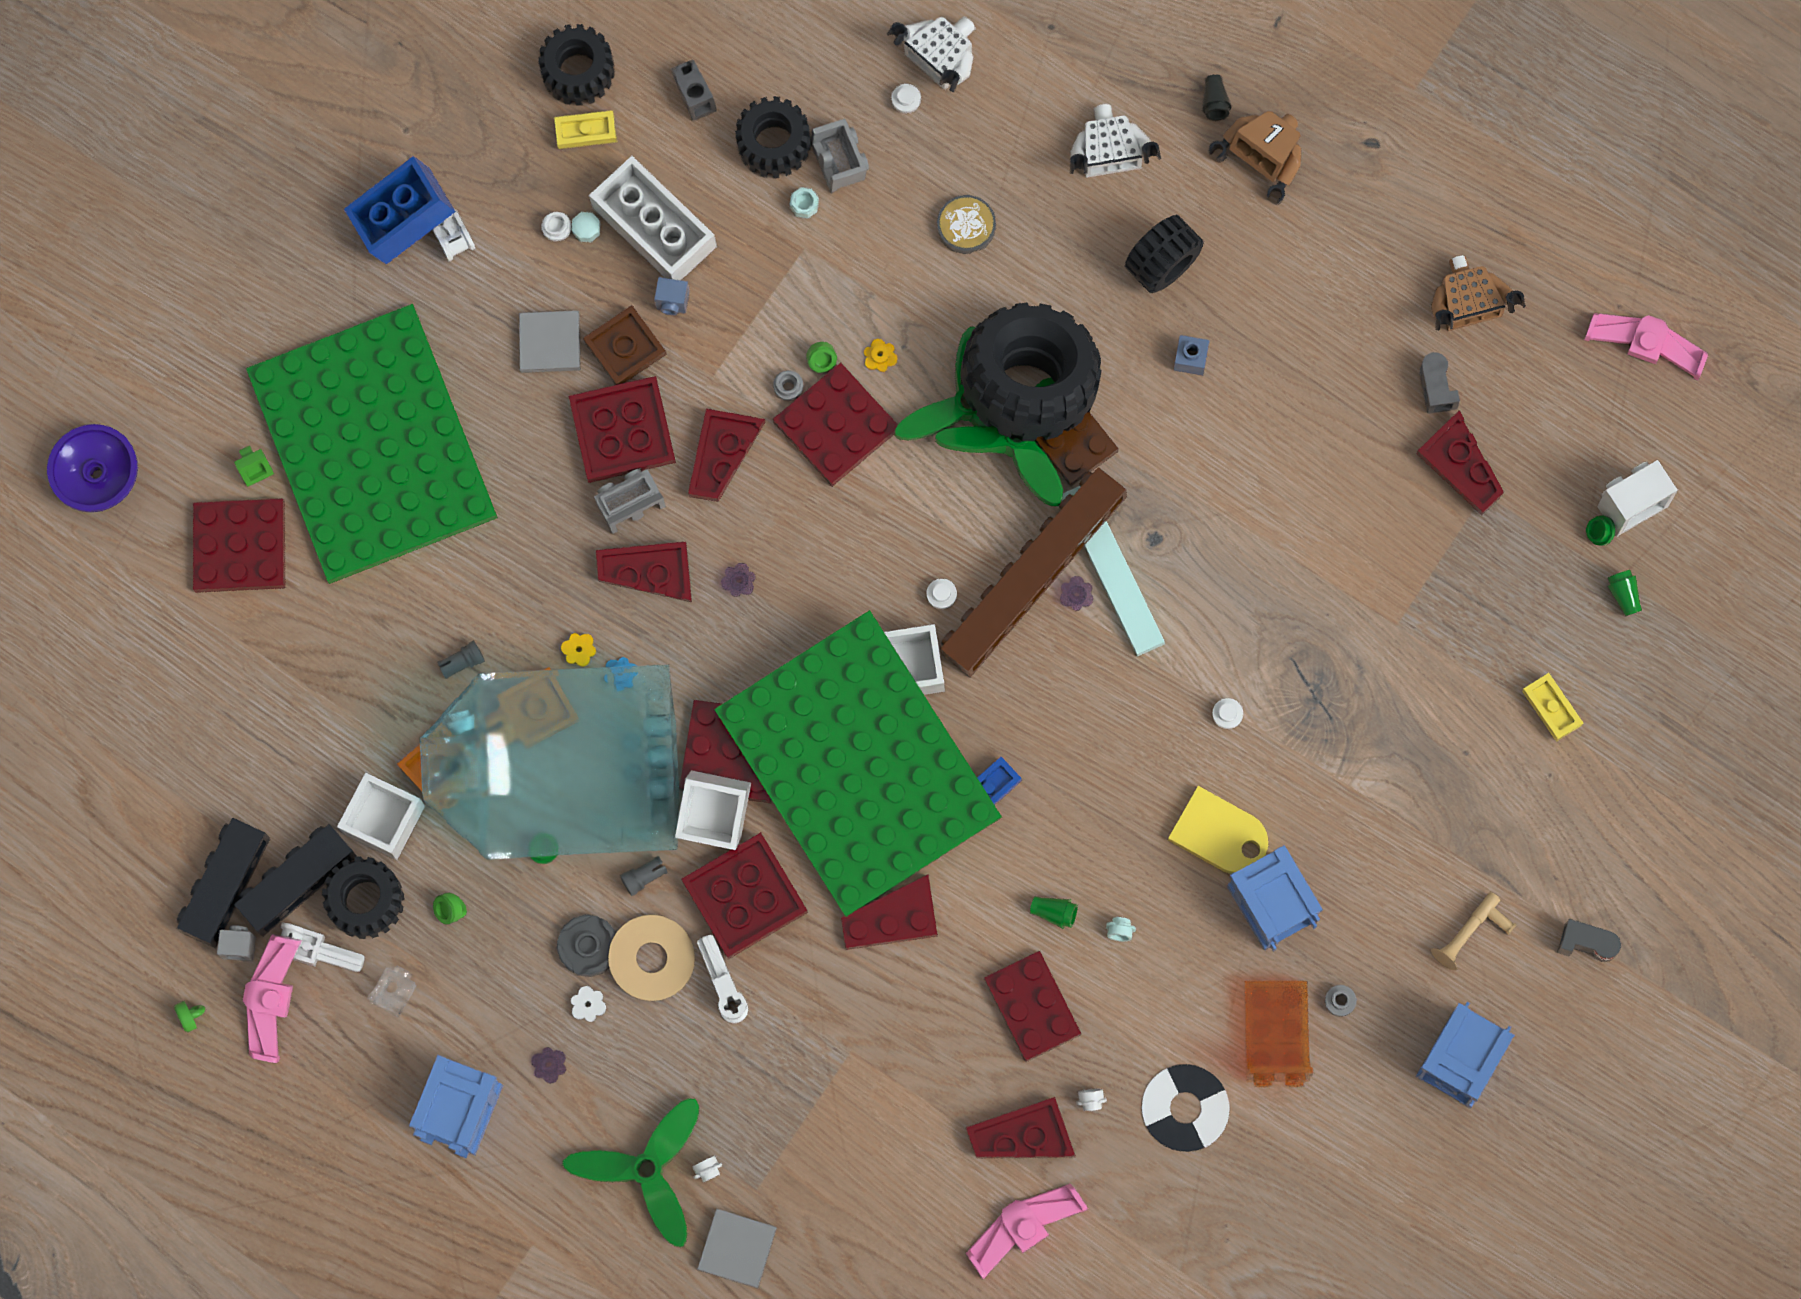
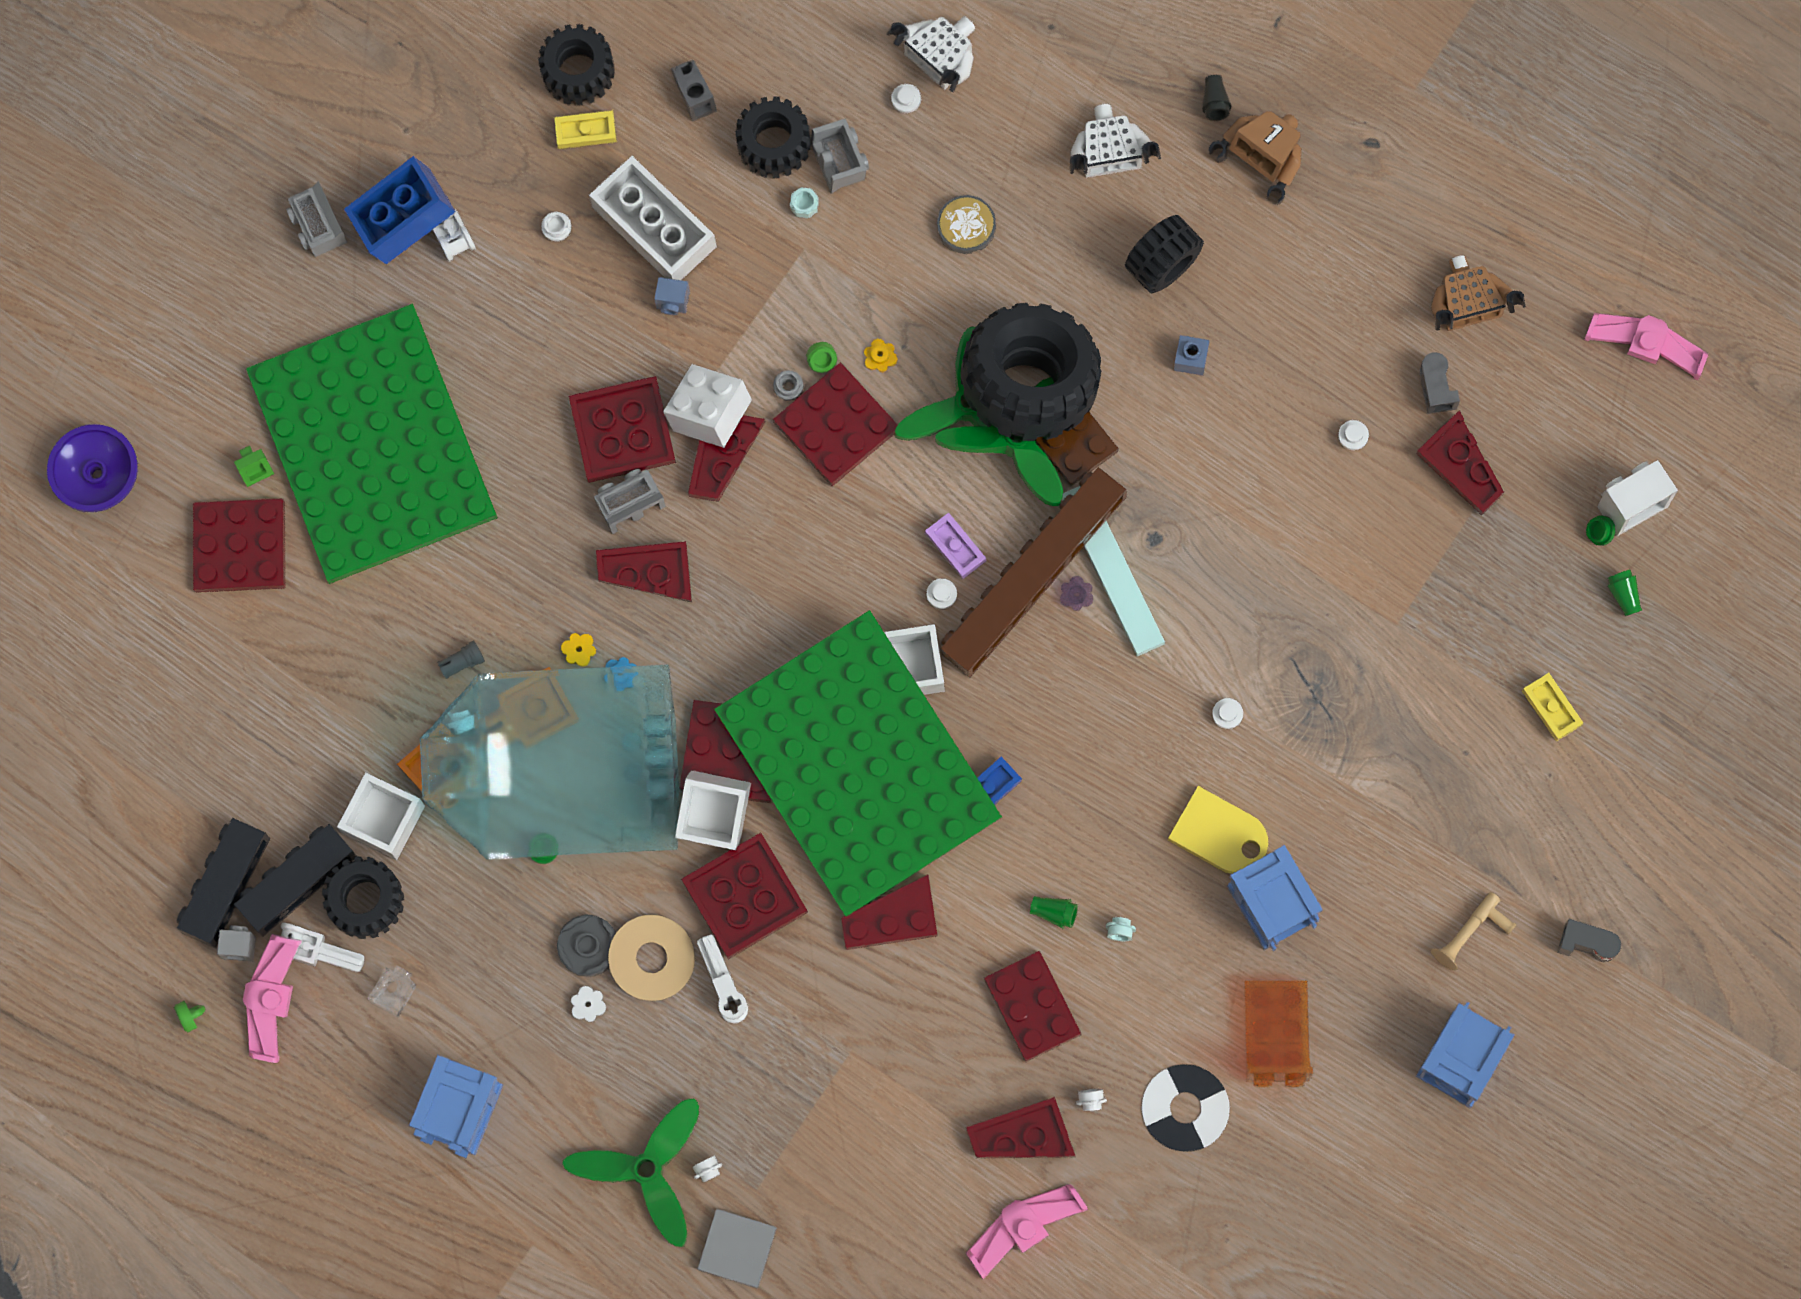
bright green tile [433,892,467,925] -> none
light grey tile [519,311,581,373] -> none
clear purple plant [531,1047,566,1084] -> none
light aqua tile [572,212,601,242] -> none
reddish brown plate [583,305,667,385] -> none
dark grey pin [619,856,668,896] -> none
clear purple plant [721,563,756,597] -> none
light grey plate [1325,985,1357,1017] -> none
none -> light grey window [286,181,347,257]
none -> white piece [663,364,752,448]
none -> lavender plate [925,513,986,579]
none -> white plate [1338,420,1369,450]

